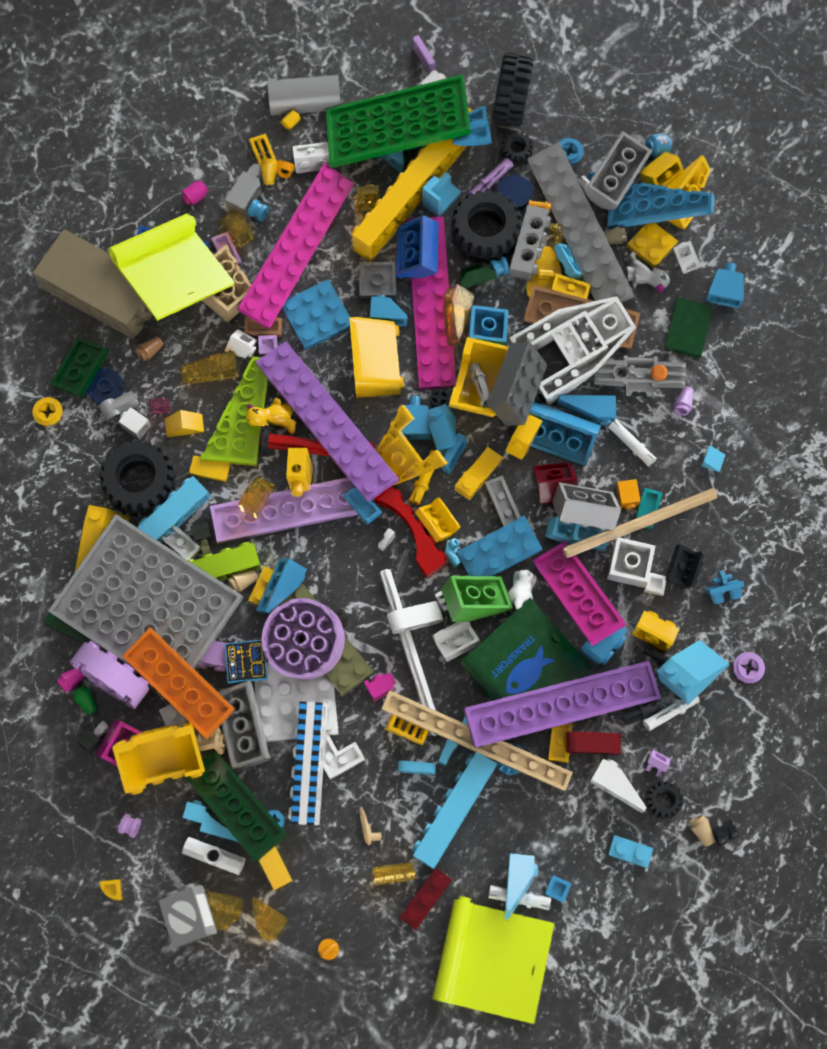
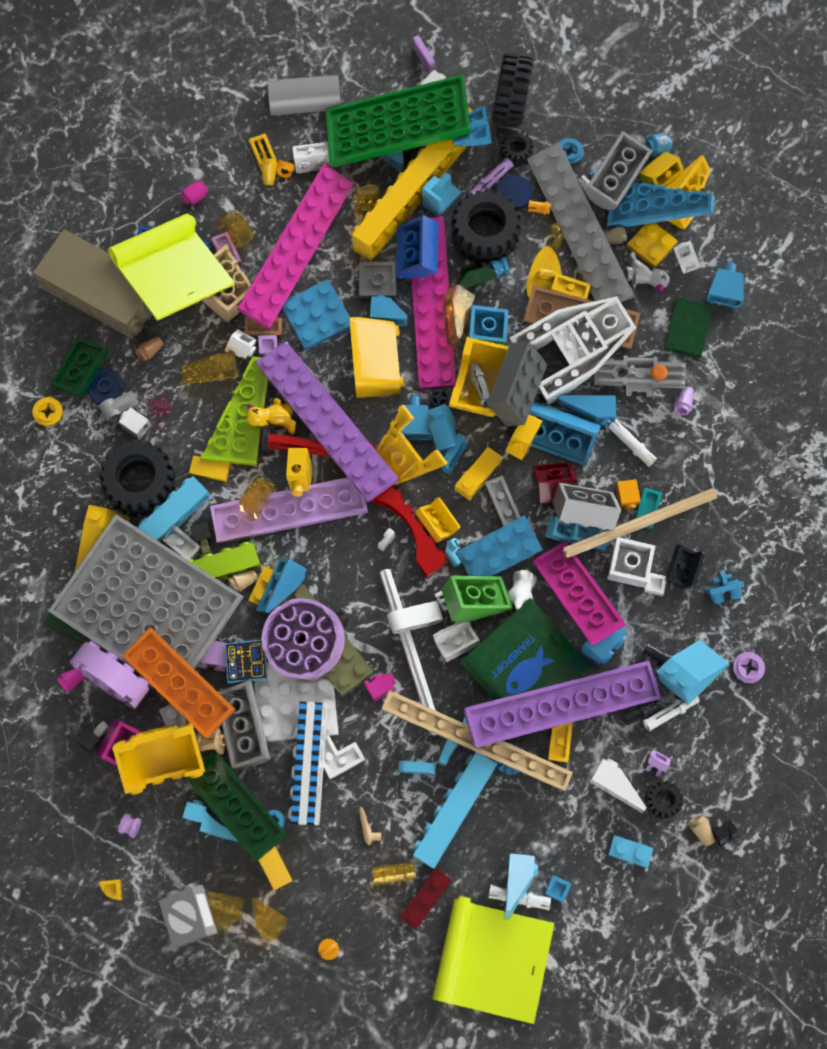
green cone [72,685,98,716] -> none
yellow slope [165,410,204,437] -> none
white piece [182,837,246,875] -> none
light grey hinge [225,164,262,217] -> none
dark azure wheel [247,199,269,222] -> none
yellow hinge [281,110,301,130] -> none
dark azure tile [343,486,382,525] -> none
yellow slope [384,714,429,746] -> none
yellow pin [409,450,434,505] -> none
light grey brick [510,205,551,281] -> none
medium azure plate [553,243,583,279] -> none
dark red beam [566,731,621,755] -> none
yellow slope [631,610,679,651] -> none
medium azure slope [701,446,725,472] -> none

